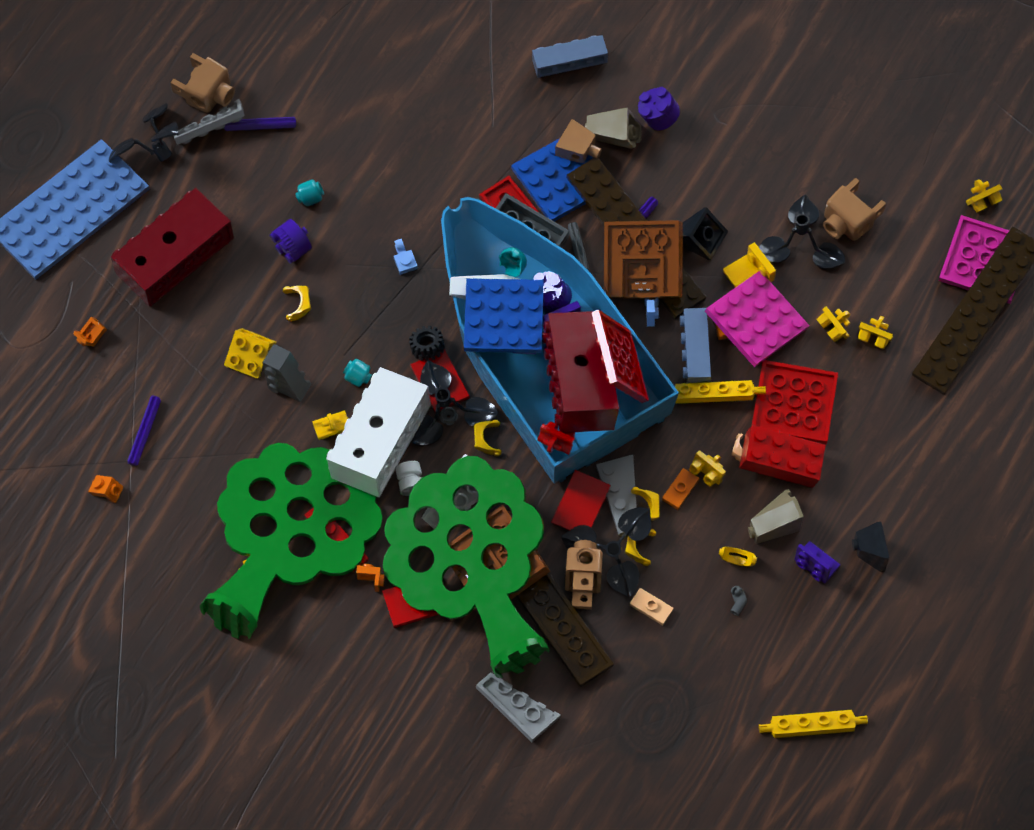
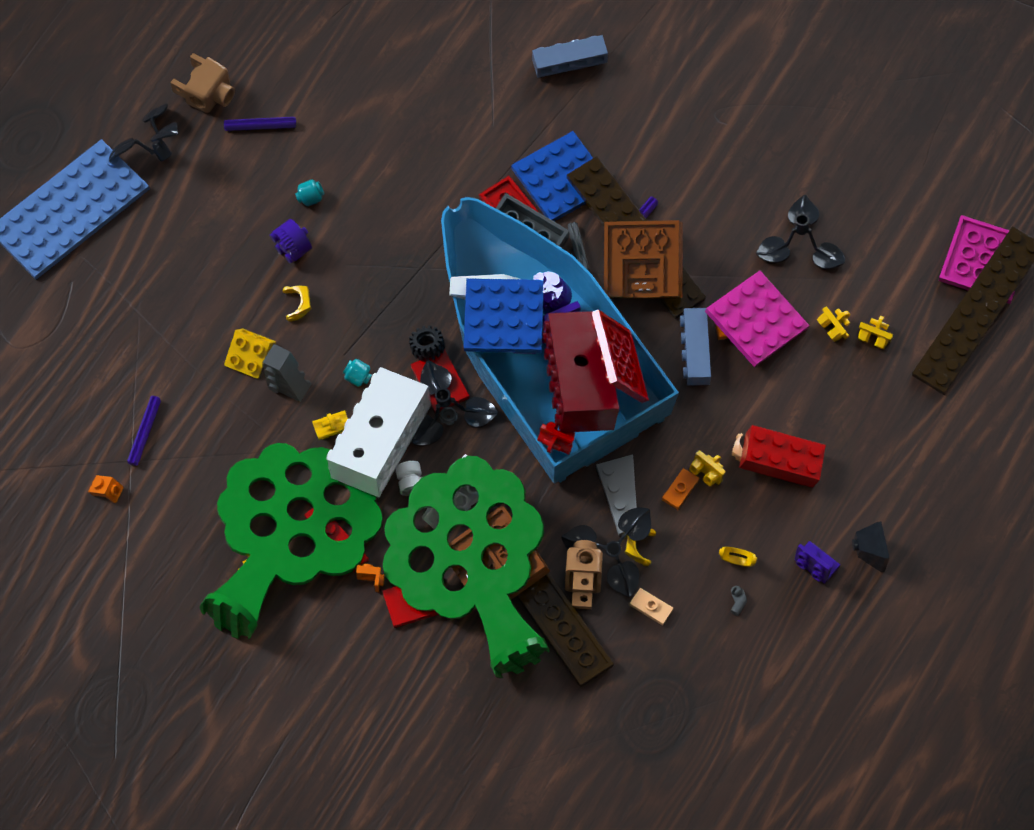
orange bracket [73,317,107,347] -> none
dark red piece [111,188,234,307] -> none
light grey wing [174,99,245,145] -> none
light blue plate [394,239,418,275] -> none
yellow helmet [474,420,502,456] -> none
light grey wing [476,672,561,743] -> none
teal hair [499,247,527,277] -> none
red tile [551,470,611,531] -> none
medium nougat torso [555,119,602,163] -> none
dark tan slope [585,107,641,149] -> none
yellow helmet [631,487,659,521] -> none
dark purple piece [638,87,680,130] -> none
light blue plate [645,298,659,326] -> none
yellow plate [675,380,766,404] -> none
black slope [683,207,728,260] -> none
yellow bracket [723,242,776,288] -> none
dark tan slope [748,489,804,544] -> none
red plate [752,360,838,445] -> none
yellow plate [759,710,868,738] -> none
medium nougat piece [823,178,886,241] -> none
yellow hips [966,179,1002,213] -> none

